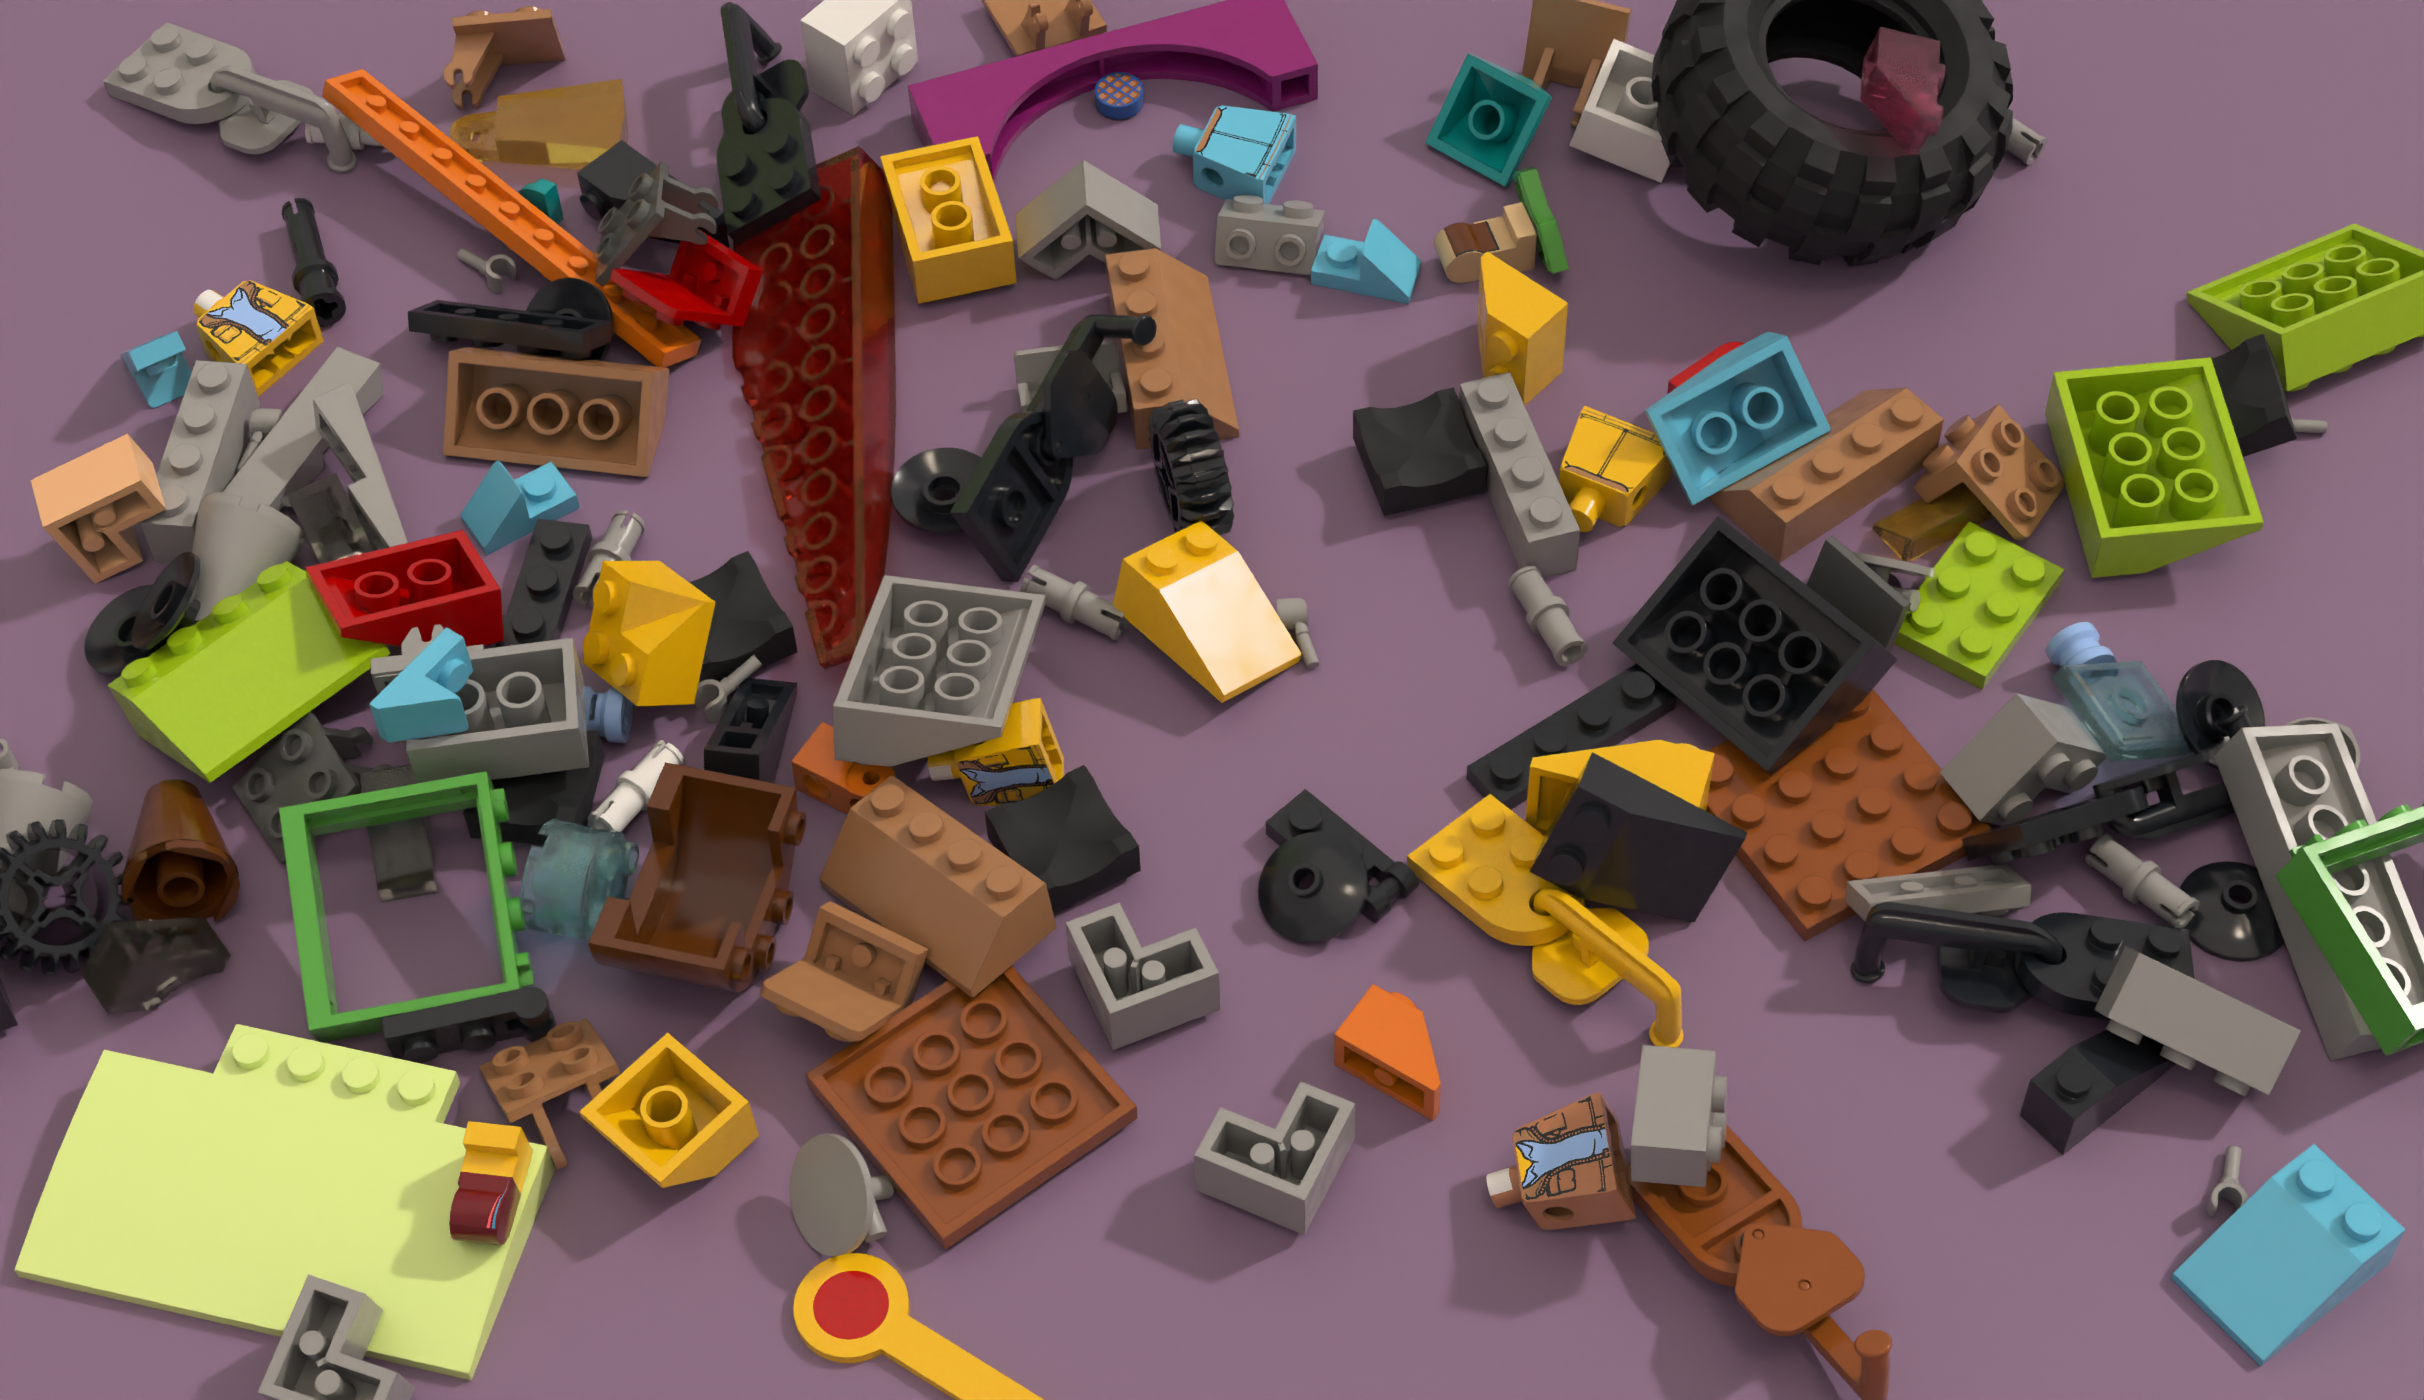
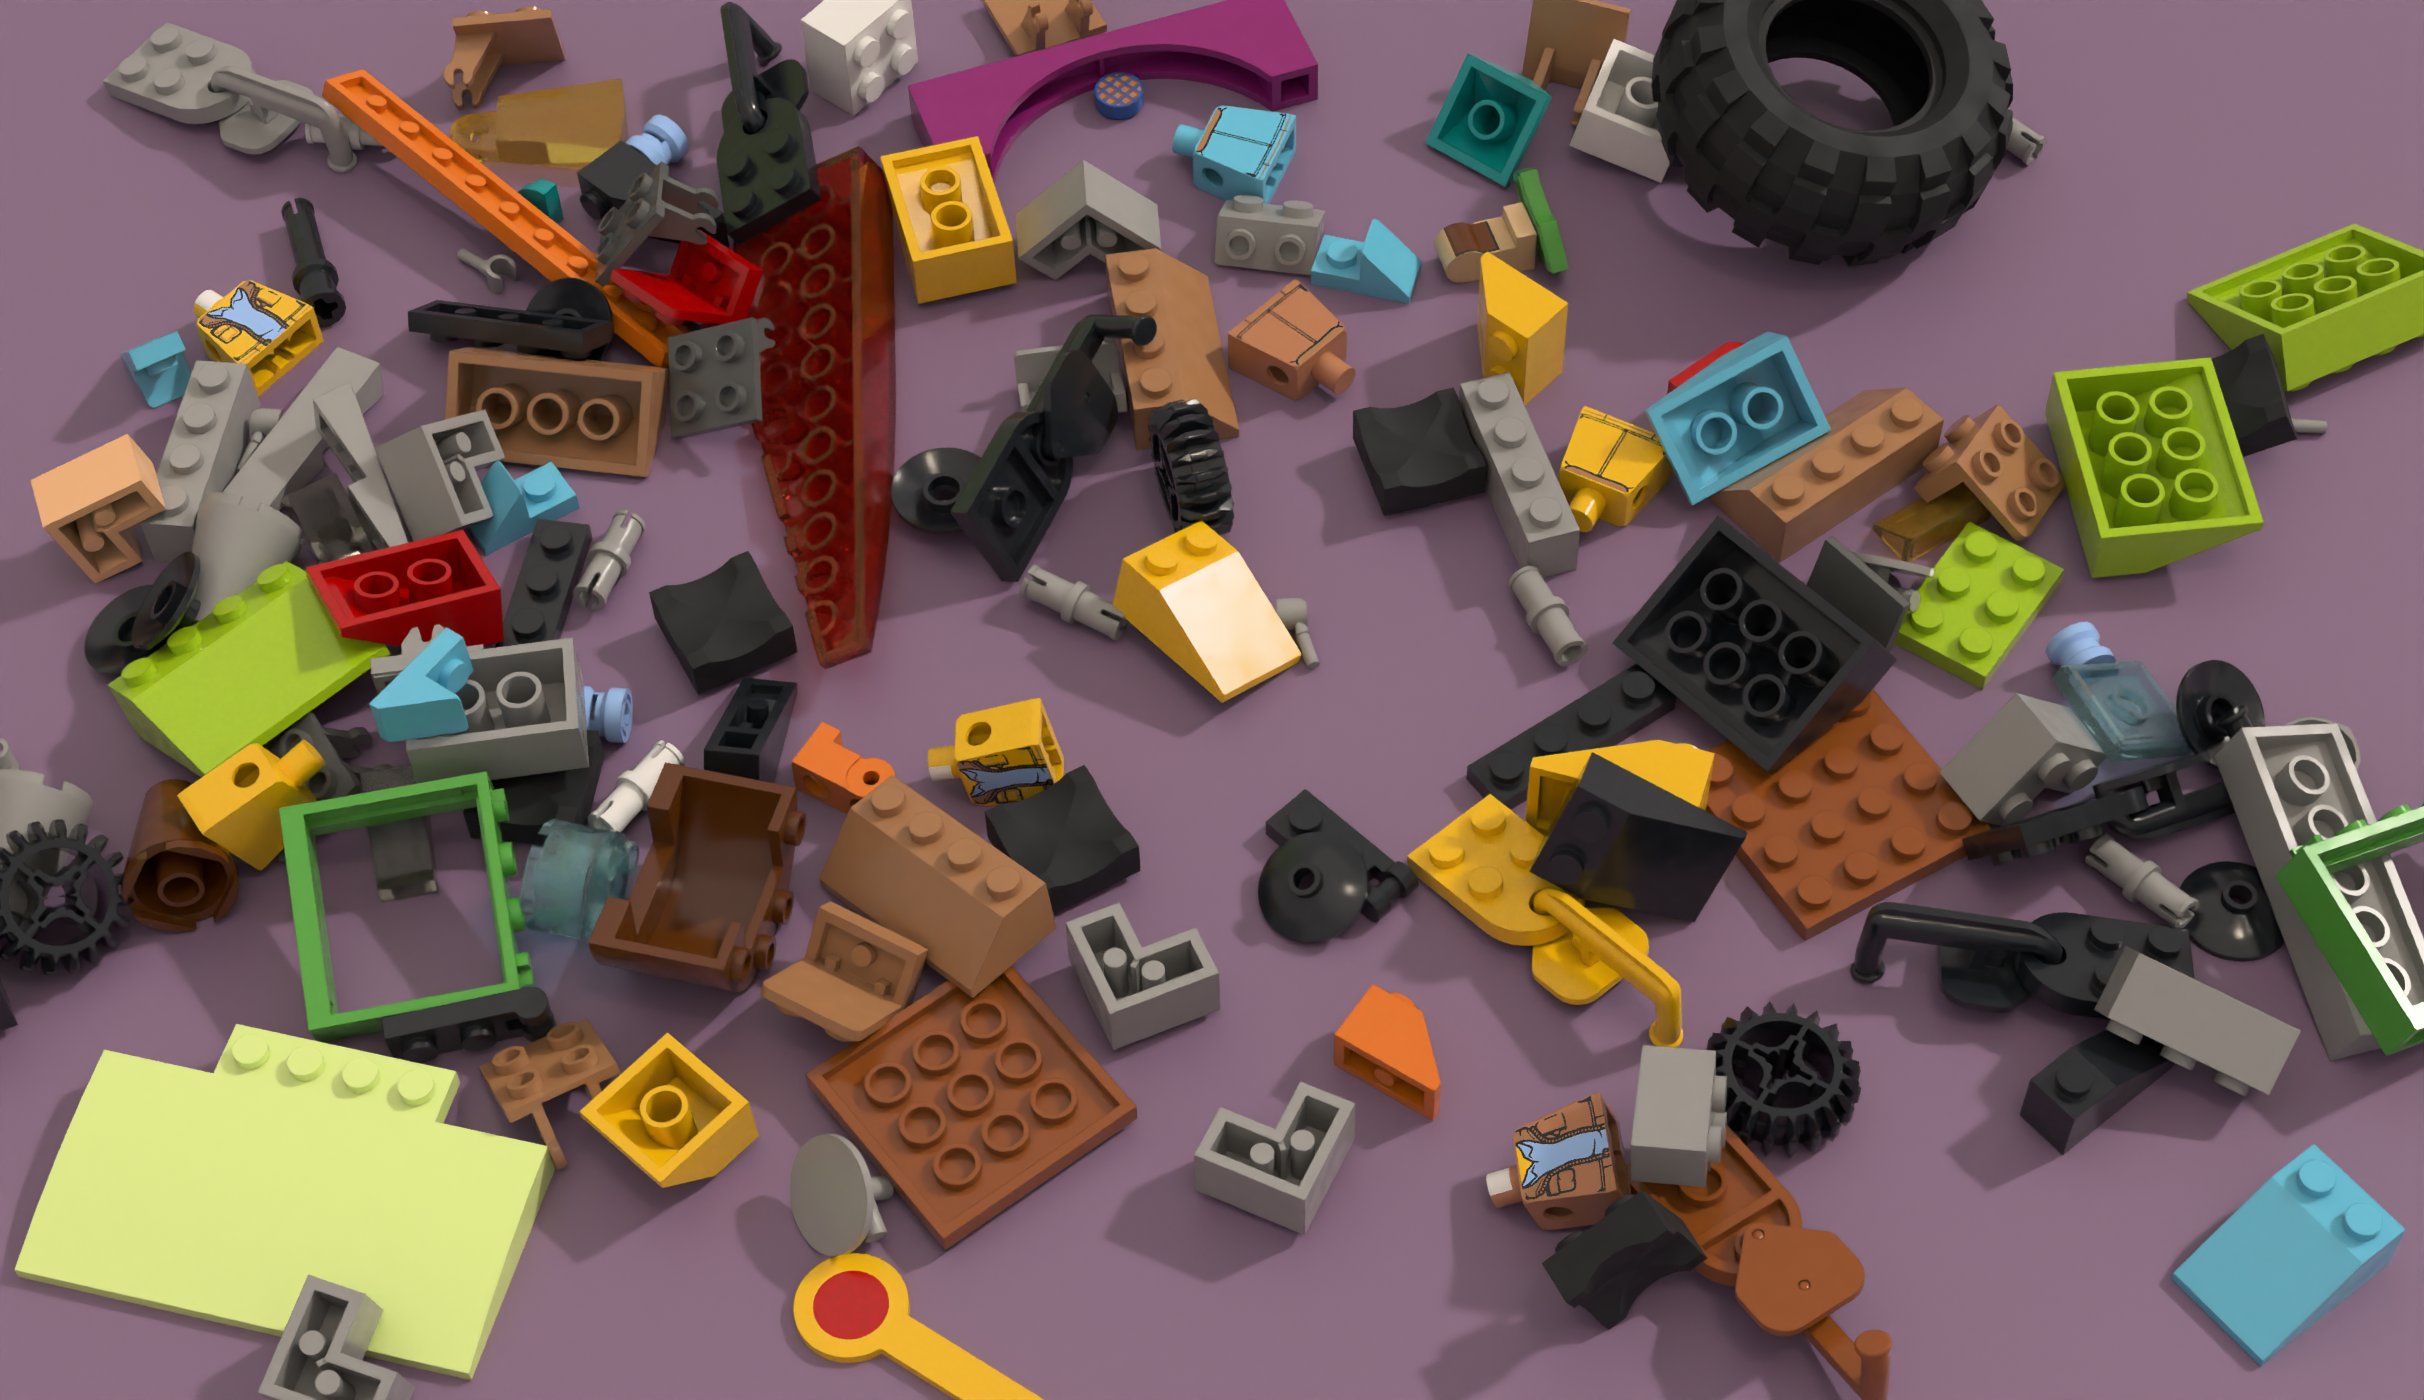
clear smoke arch [81,917,232,1014] -> none
leg [449,1121,533,1246] -> none
yellow slope [582,561,716,706] -> none
light grey hand [695,655,762,723] -> none
light grey slope [833,575,1045,767] -> none
light grey plate [1846,864,2032,921] -> none
clear pink slope [1860,27,1946,154] -> none
light grey hand [2206,1146,2248,1217] -> none
none -> yellow torso [177,739,326,871]
none -> light grey brick [375,409,505,541]
none -> light blue wheel [625,114,689,165]
none -> dark grey plate [668,317,775,439]
none -> nougat torso [1228,279,1356,400]
none -> black brick [1542,1190,1708,1330]
none -> black gear [1706,1001,1861,1158]

